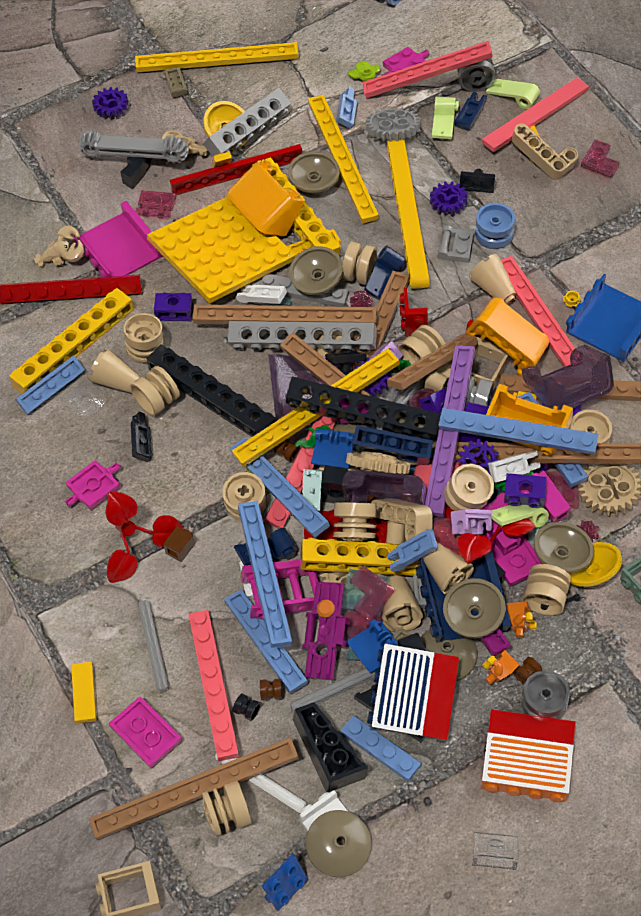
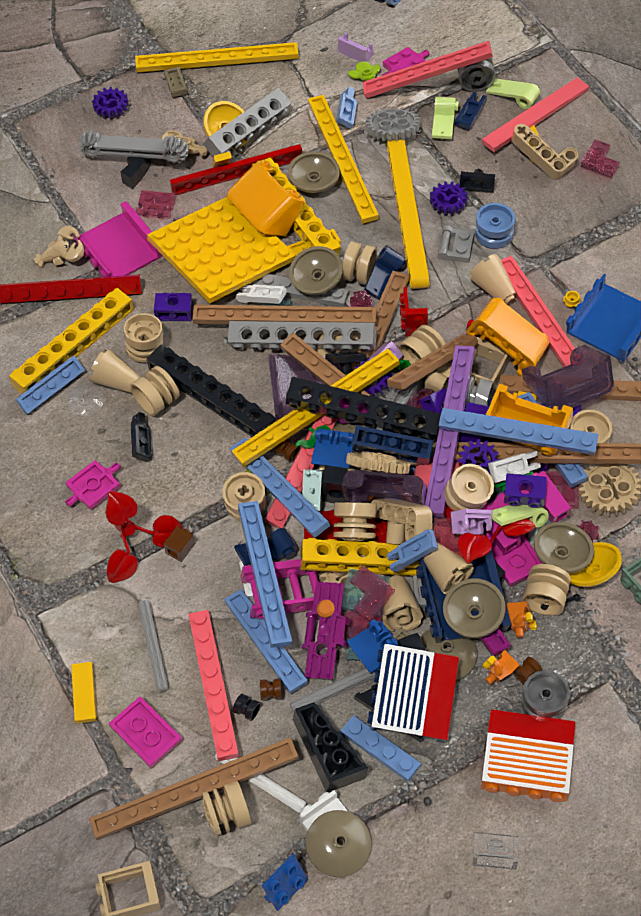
none -> lavender hinge [338,32,374,62]

